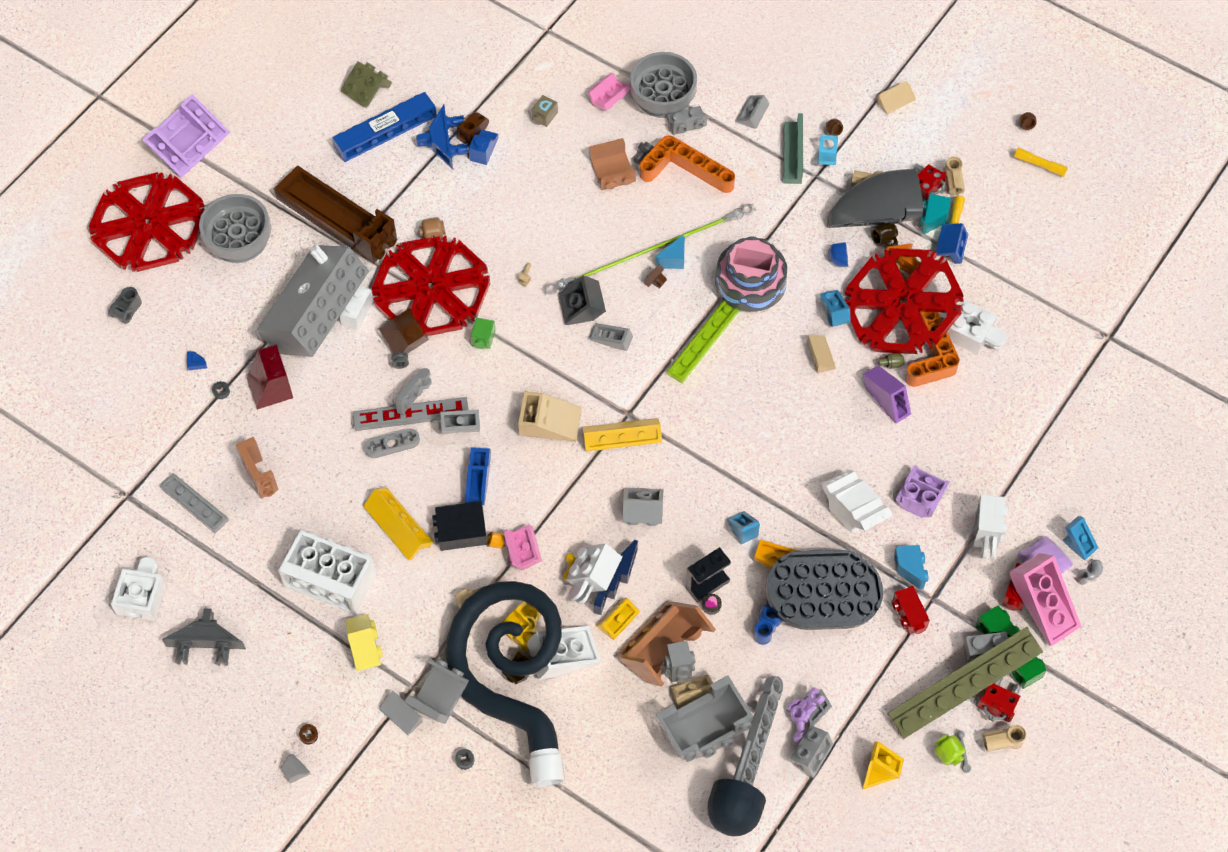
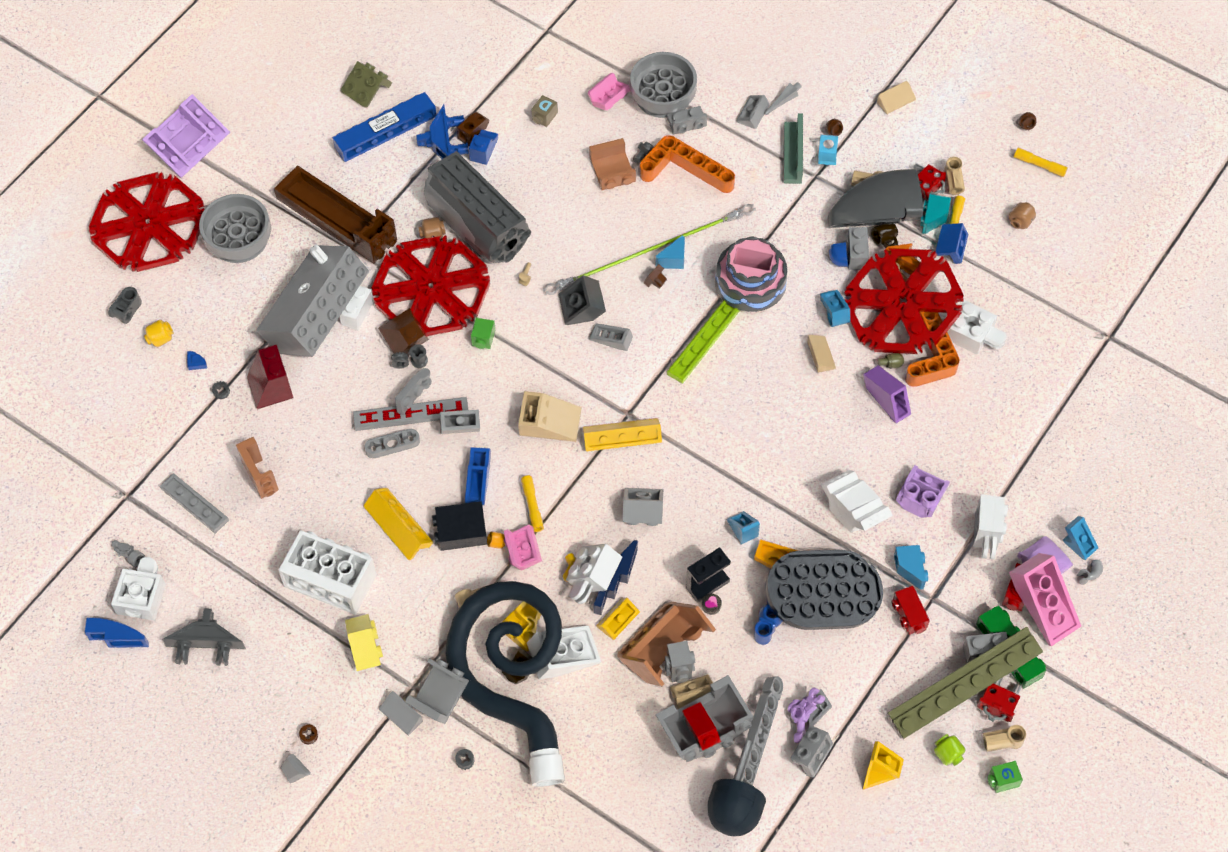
light grey hinge [957,731,971,773] -> none
none -> blue slope [85,618,149,648]
none -> light grey piece [111,540,145,567]
none -> yellow head [144,320,174,347]
none -> dark grey bush [409,344,428,368]
none -> dark grey piece [424,151,531,263]
none -> yellow piece [521,475,544,532]
none -> red brick [682,702,721,751]
none -> light grey piece [764,82,802,115]
none -> light grey brick [847,227,869,270]
none -> bright green brick [988,761,1023,793]
none -> medium nougat head [1009,202,1036,229]

